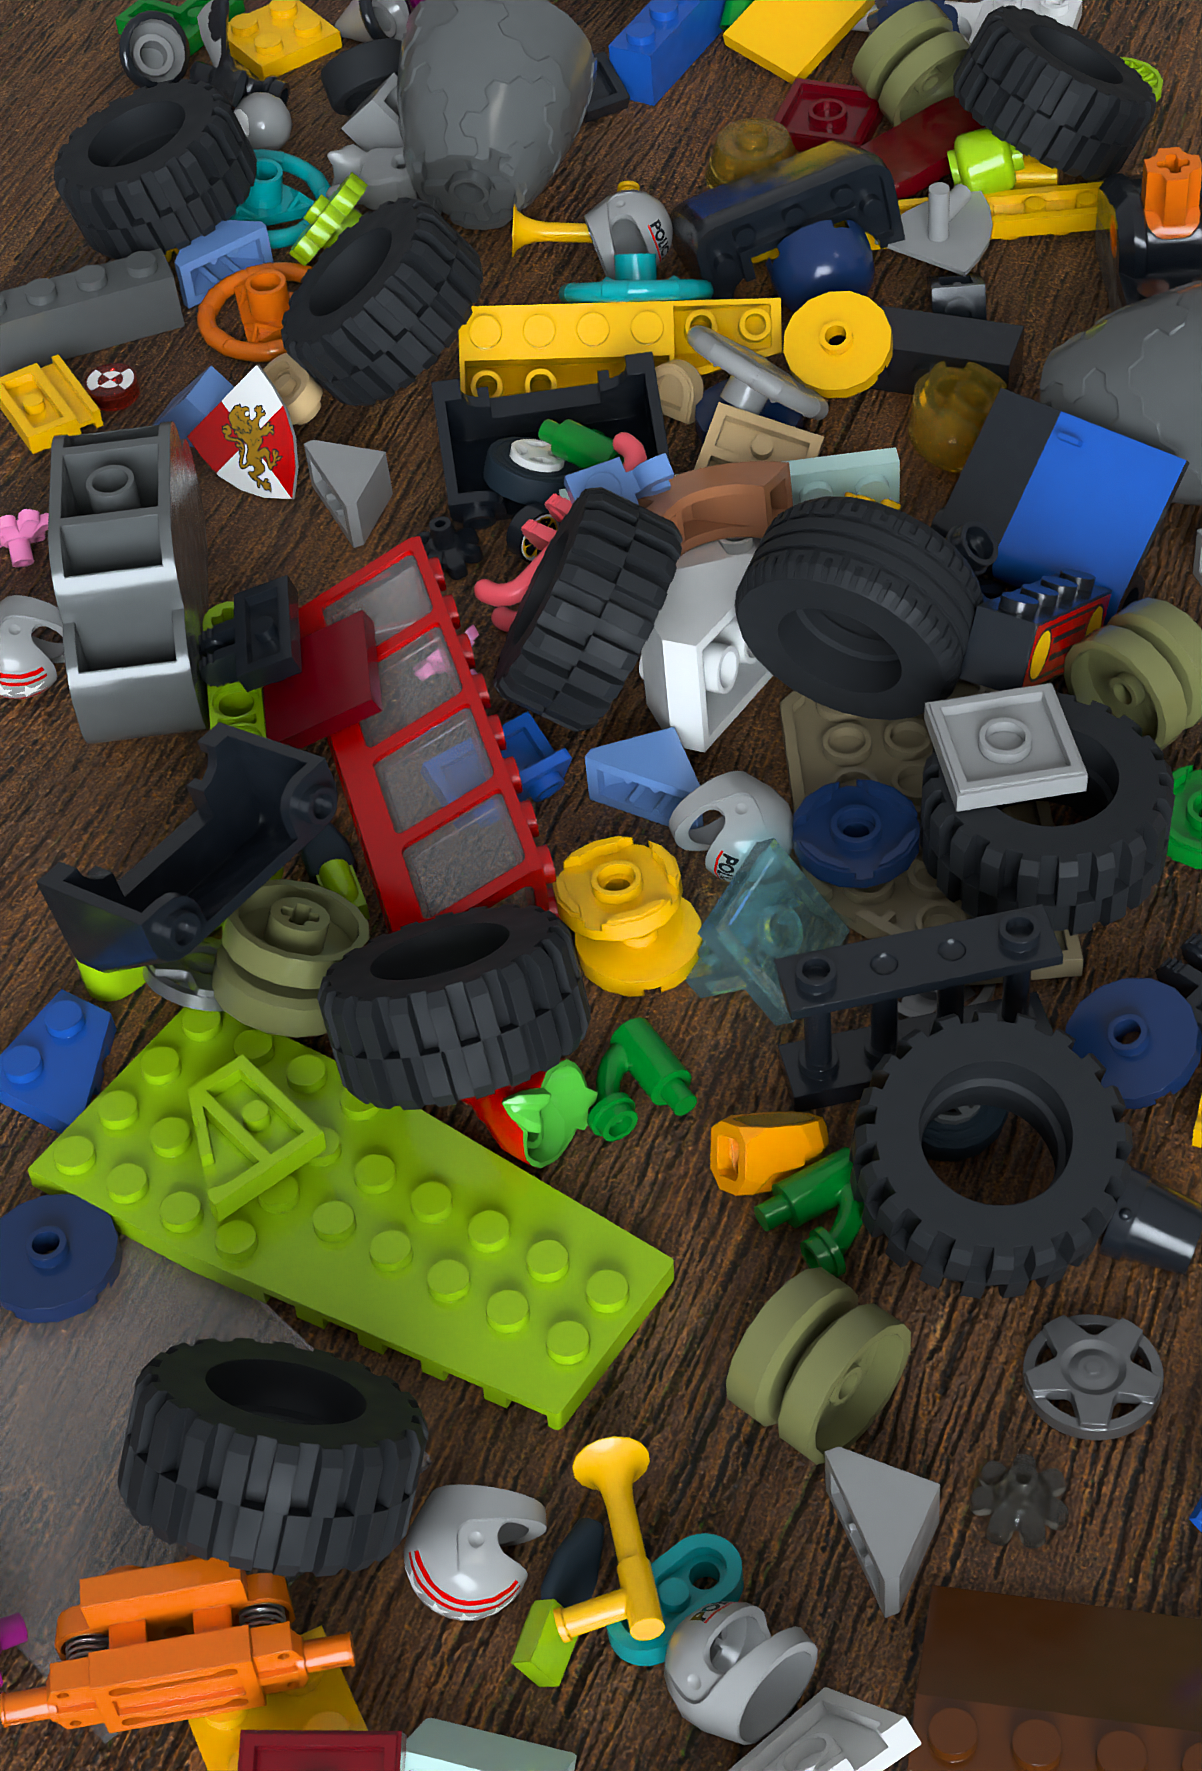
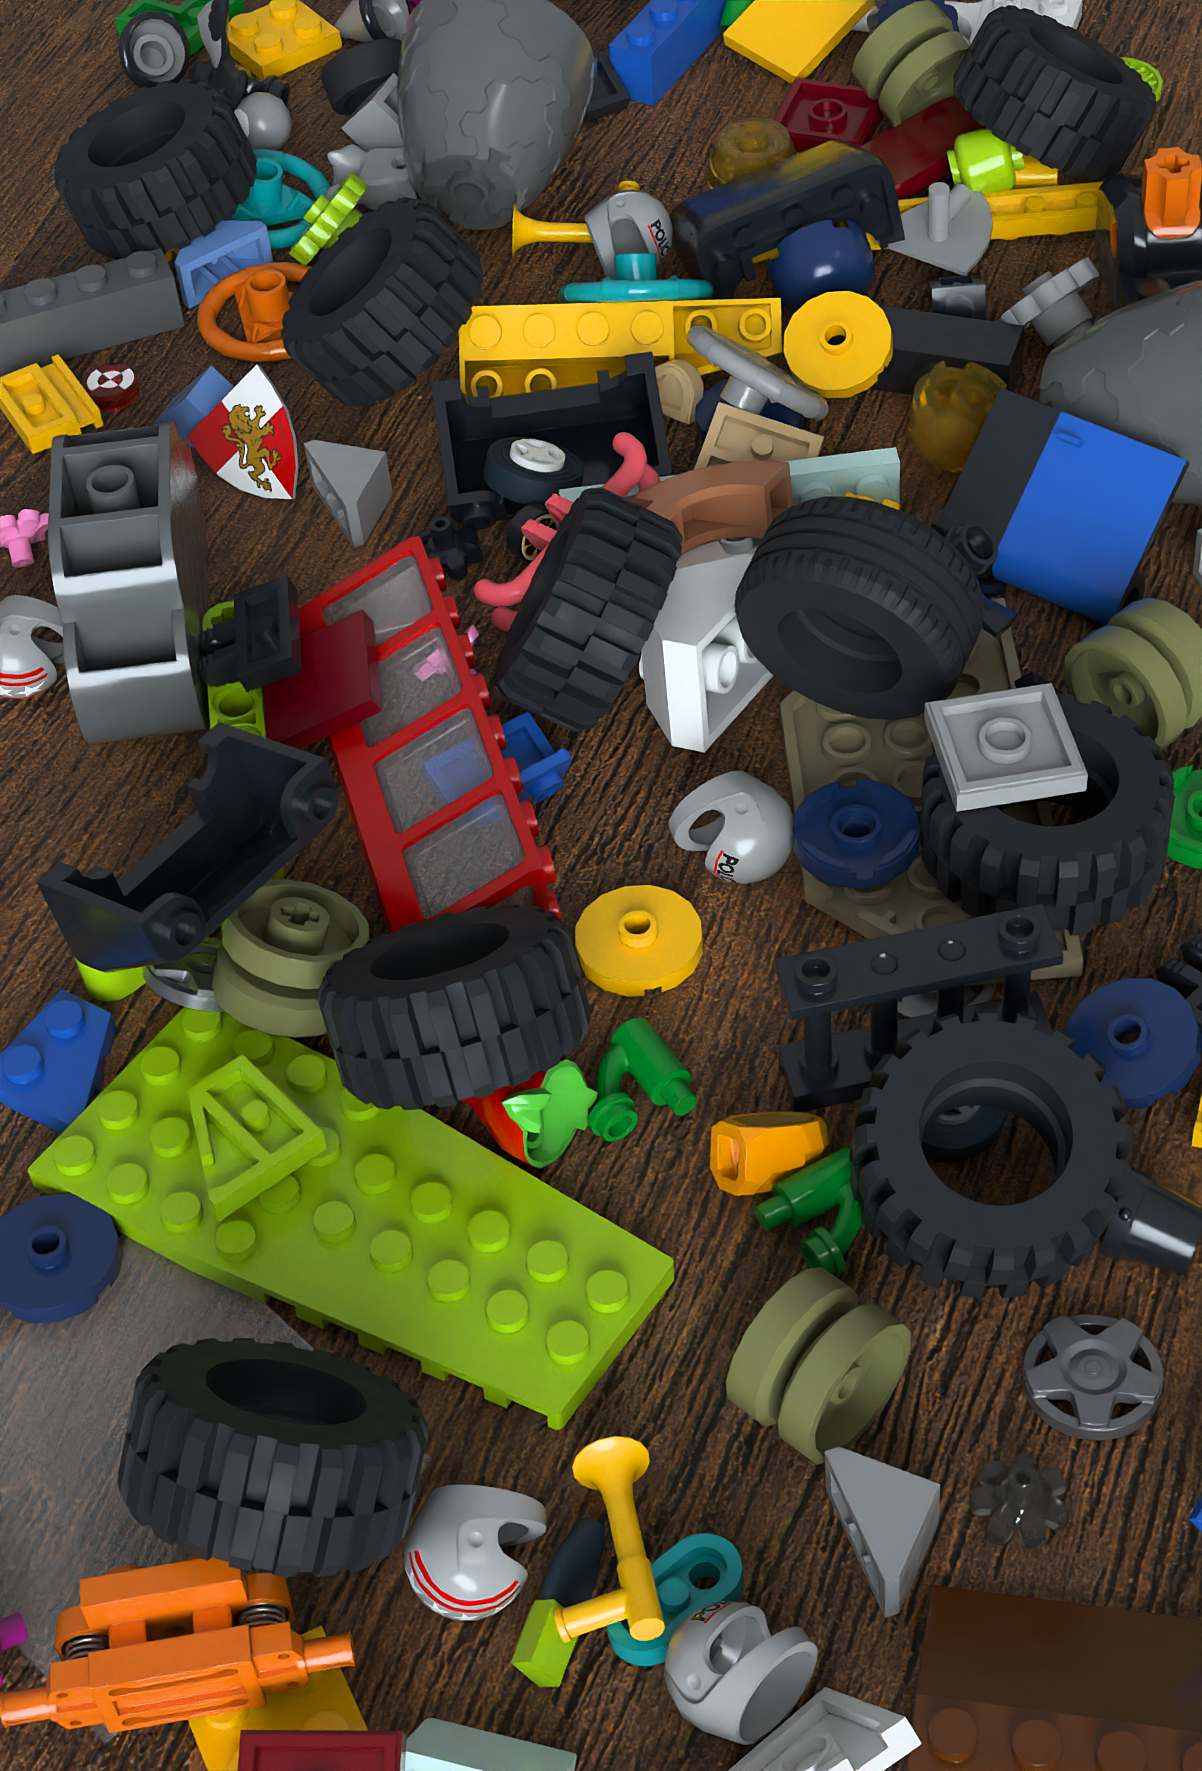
tan plate [263,353,323,425] -> none
piece [301,822,370,919] -> none
green plant [538,419,624,469] -> none
yellow plate [552,836,683,941] -> none
medium blue plate [564,453,674,505] -> none
medium blue slope [585,727,703,830] -> none
clear light blue bracket [685,838,850,1026] -> none
black brick [959,568,1112,691] -> none
none -> light grey plant [996,257,1100,348]

